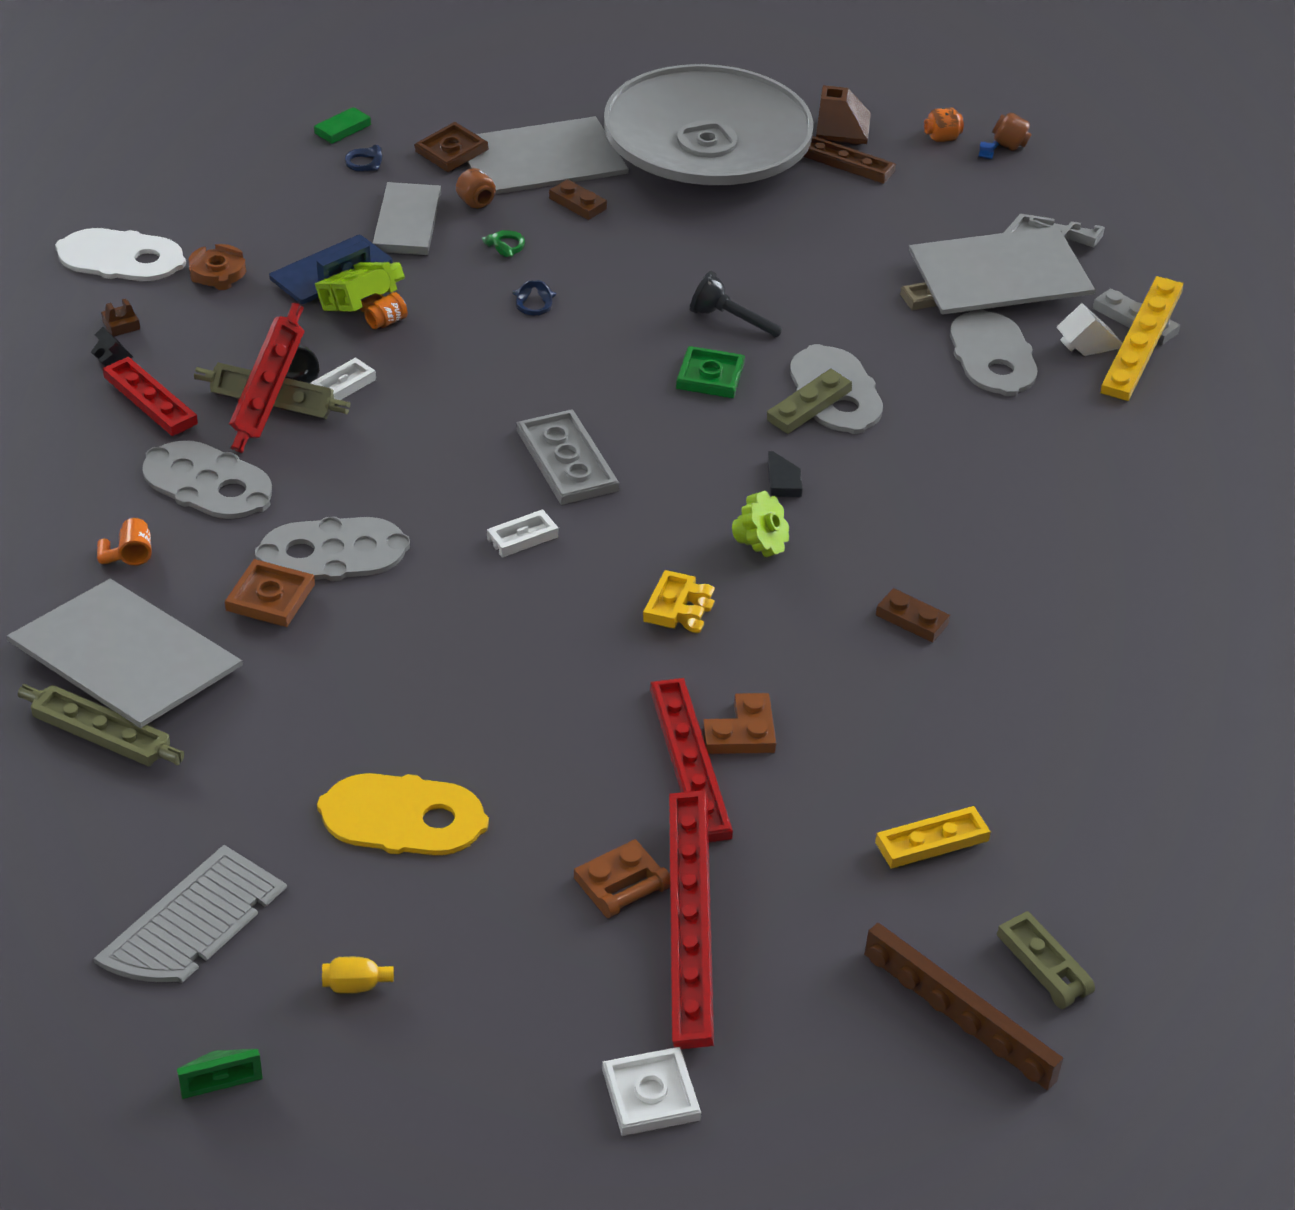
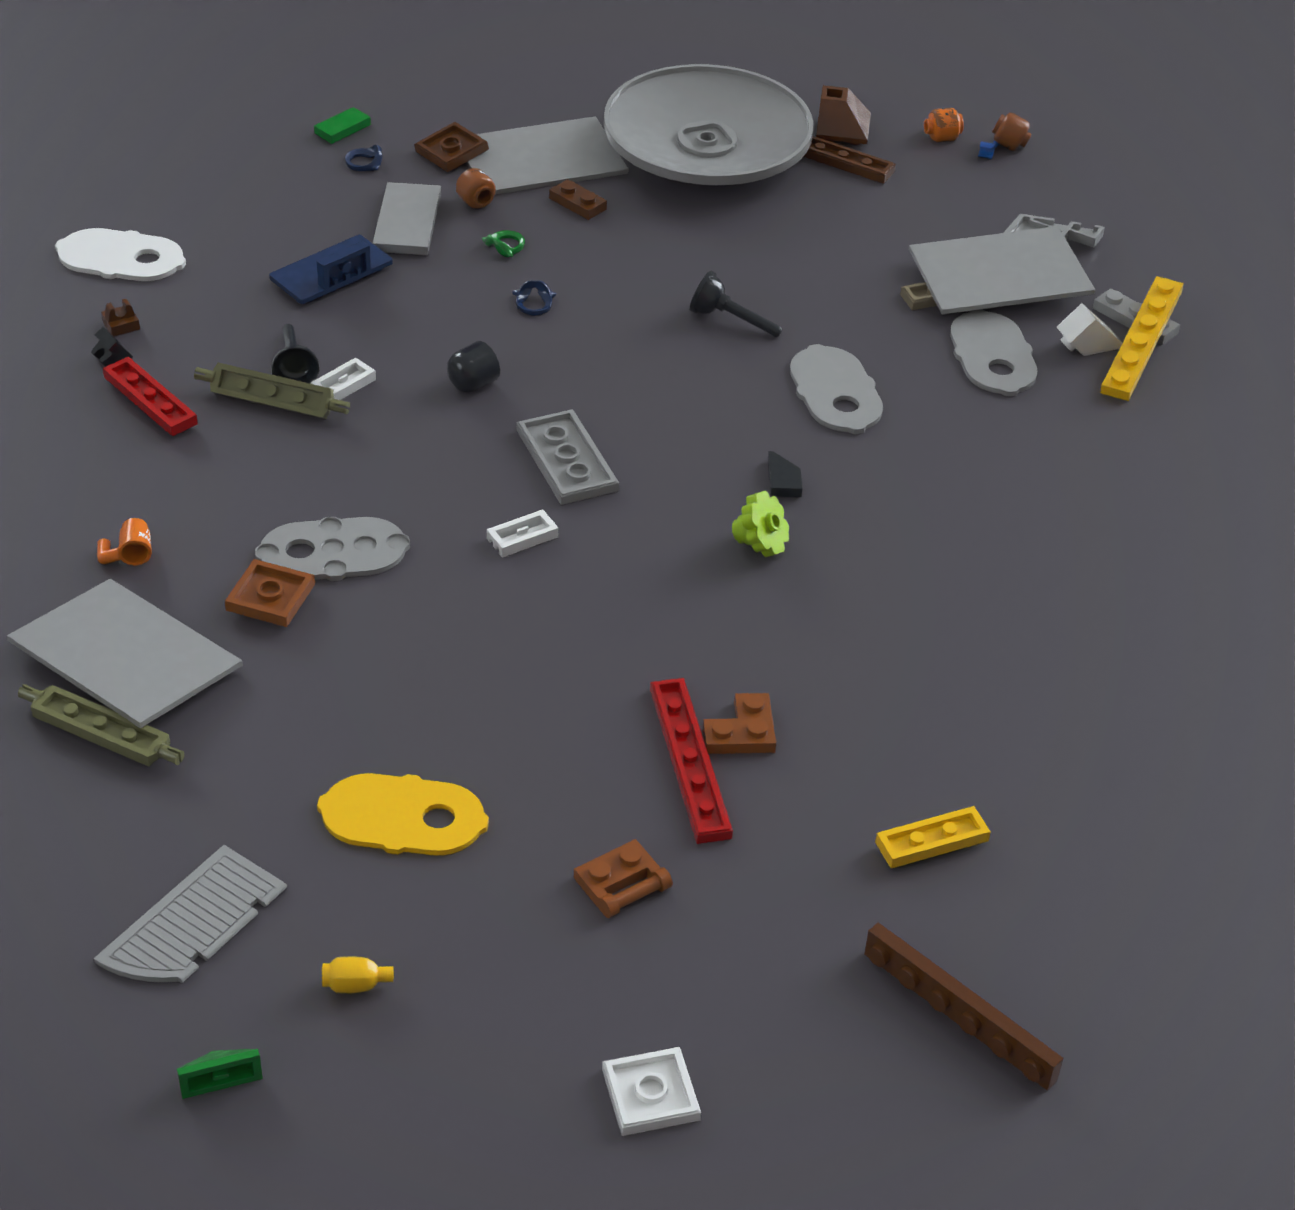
light grey piece [143,441,272,519] -> none
dark orange plate [188,244,246,290] -> none
red plate [229,303,305,453] -> none
lime hips [314,262,405,311] -> none
orange piece [360,292,408,329] -> none
yellow plate [643,570,715,633] -> none
red plate [669,790,714,1049] -> none
green tile [676,346,745,398] -> none
olive plate [767,368,852,434] -> none
reddish brown plate [876,588,950,643] -> none
olive plate [997,911,1095,1009] -> none
none -> black helmet [447,341,500,392]

